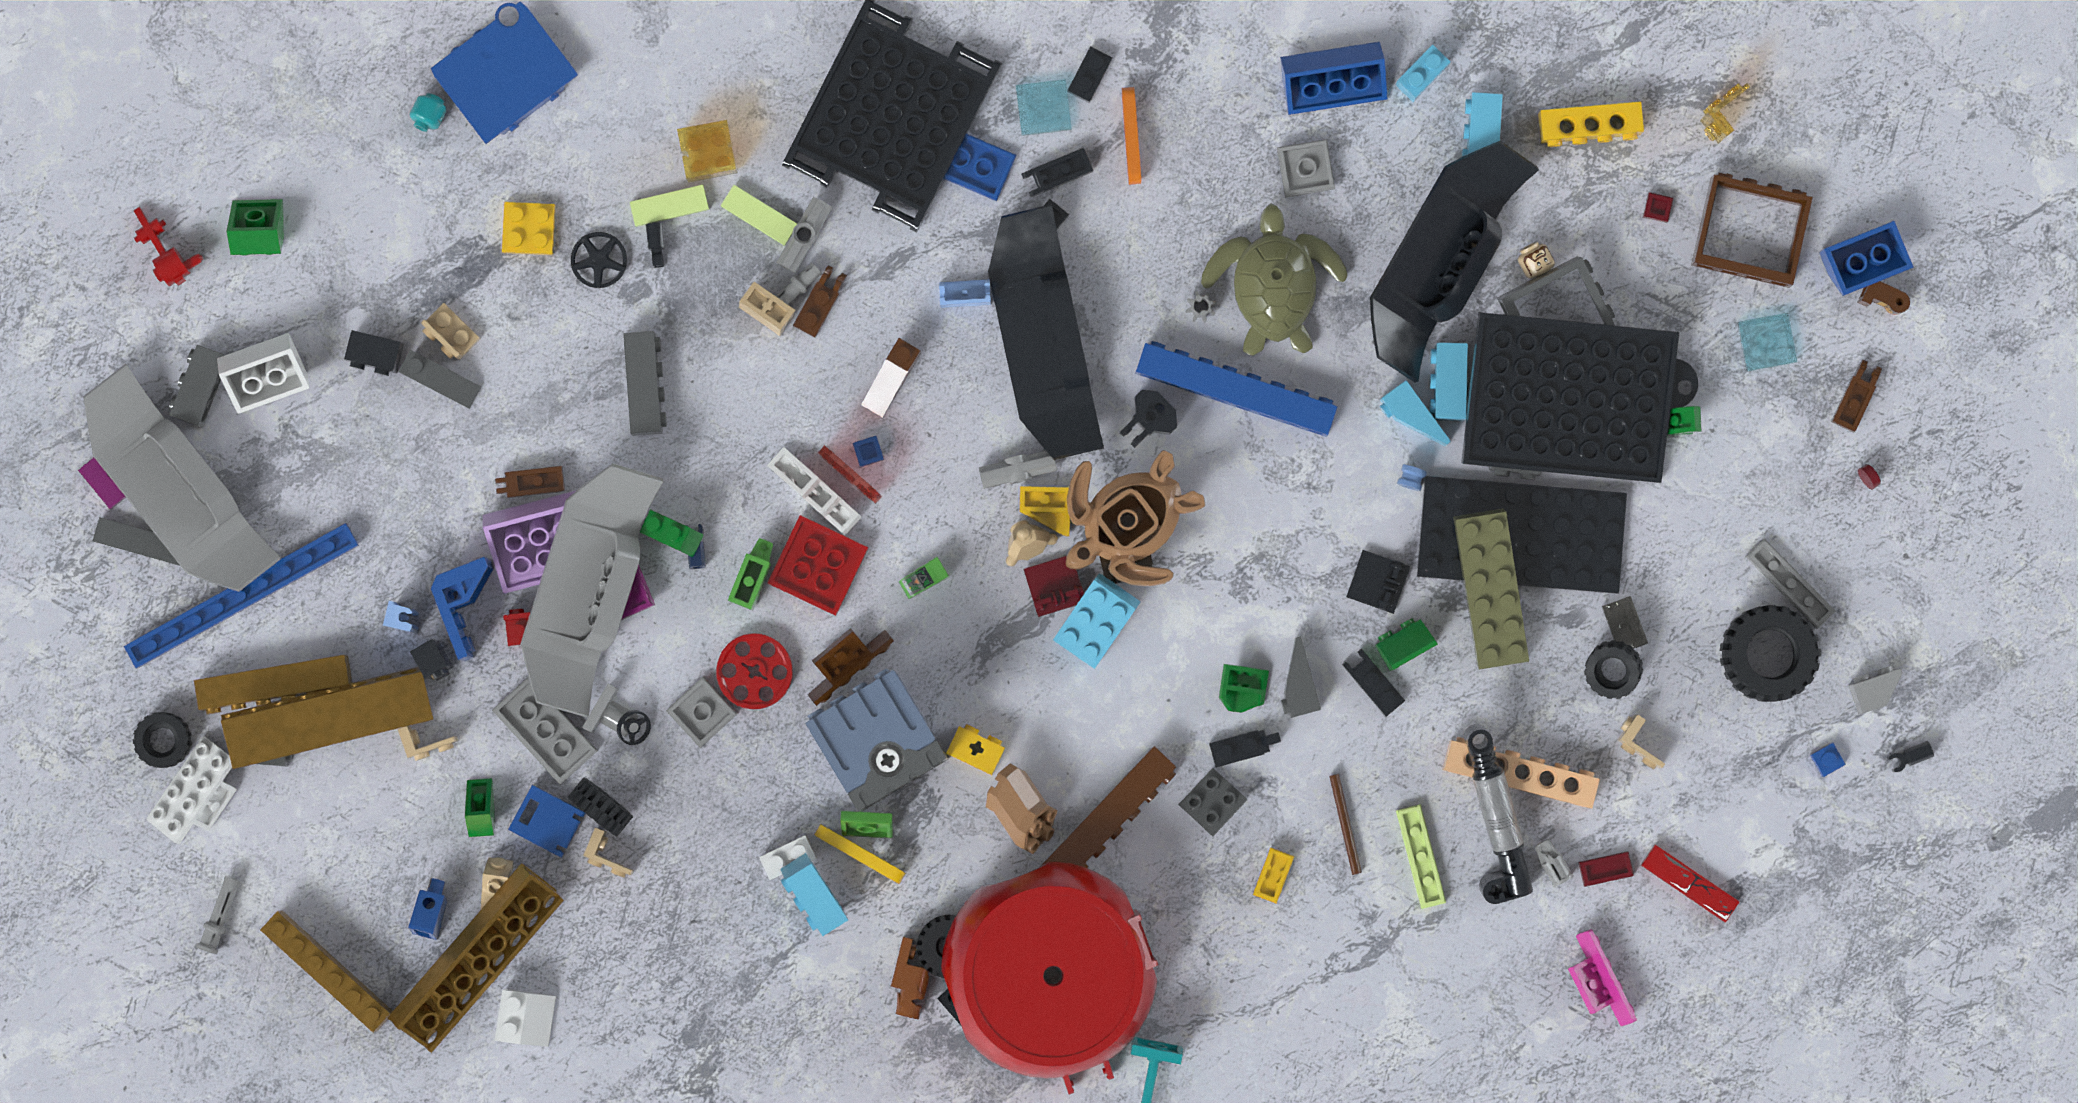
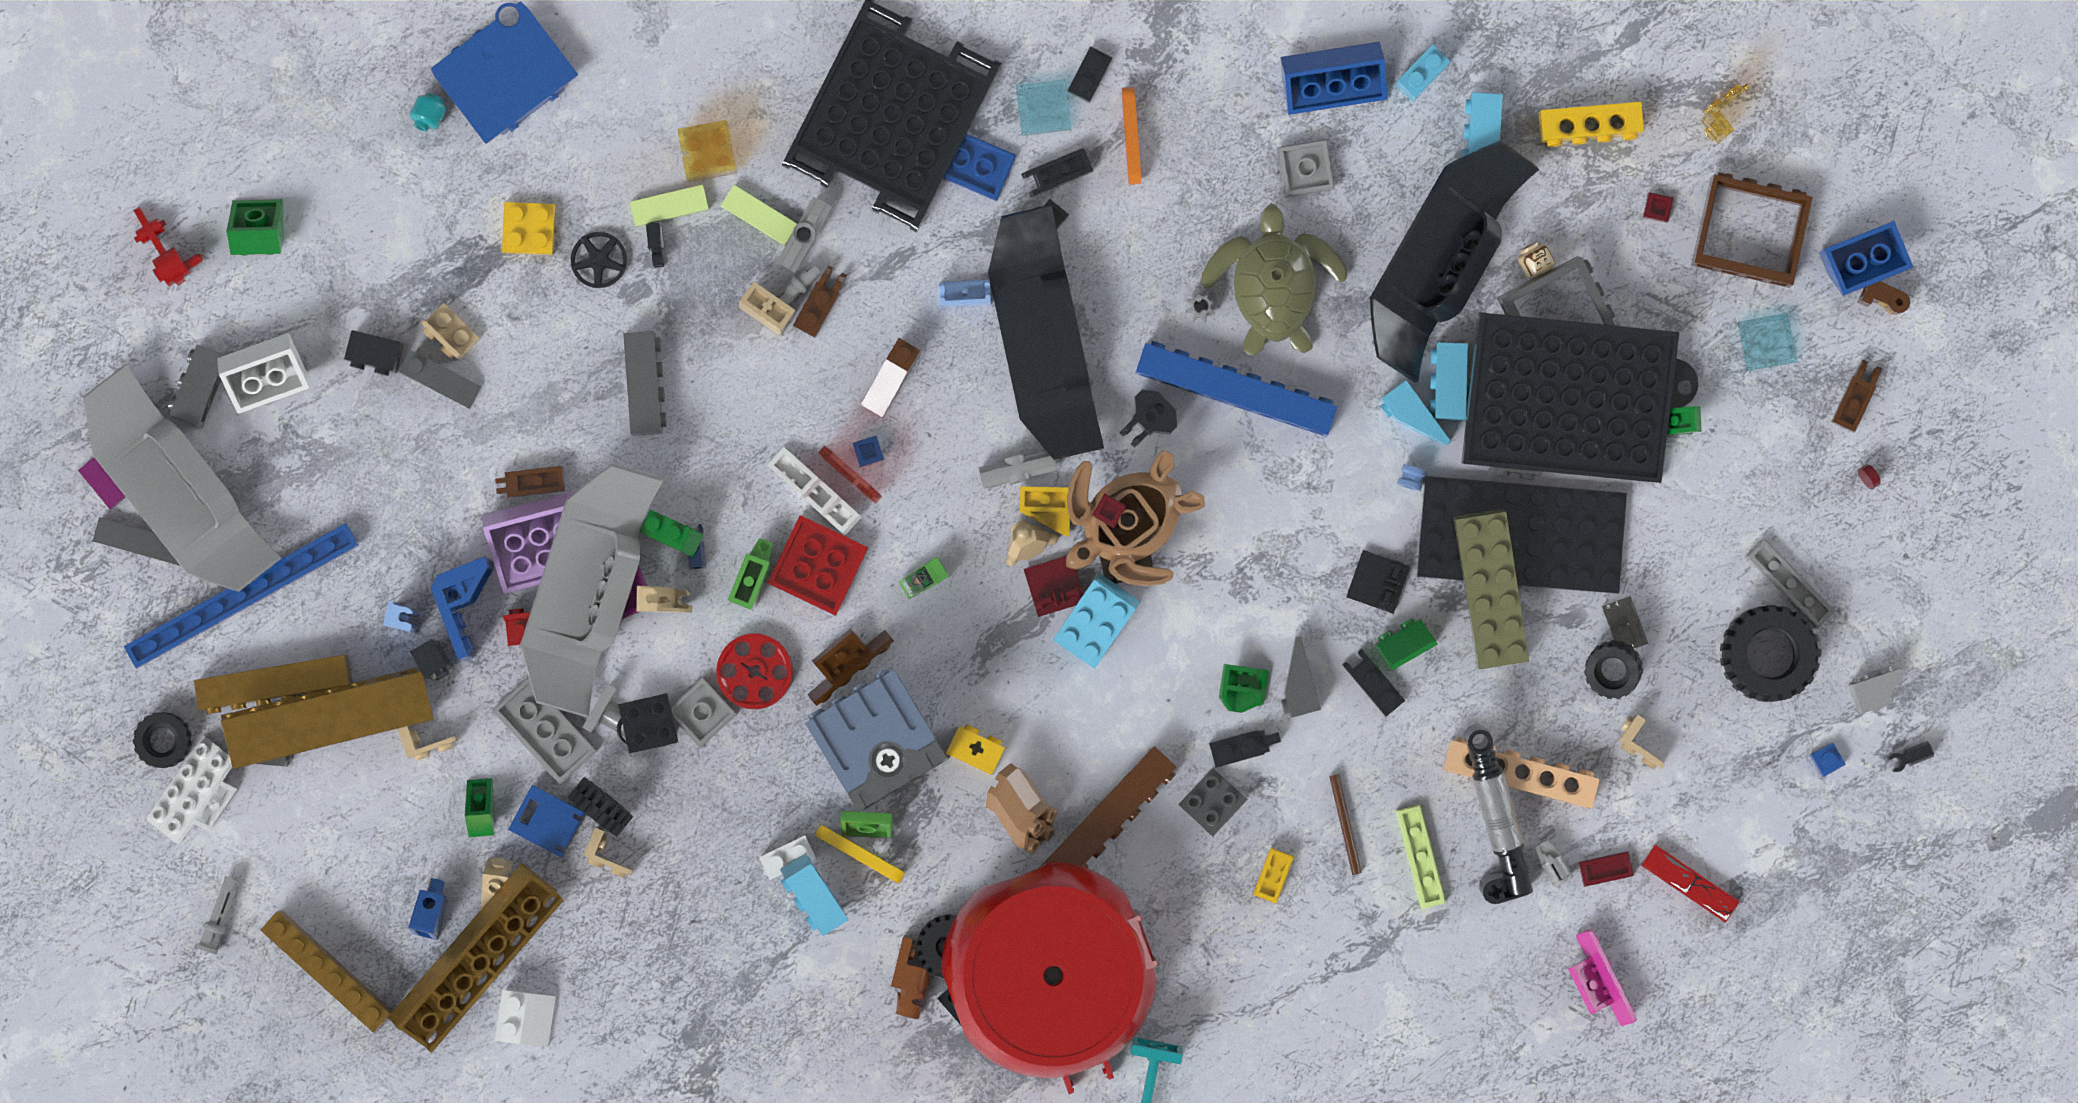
none -> black hinge [618,693,679,754]
none -> tan hinge [637,586,692,613]
none -> dark red tile [1092,493,1126,528]

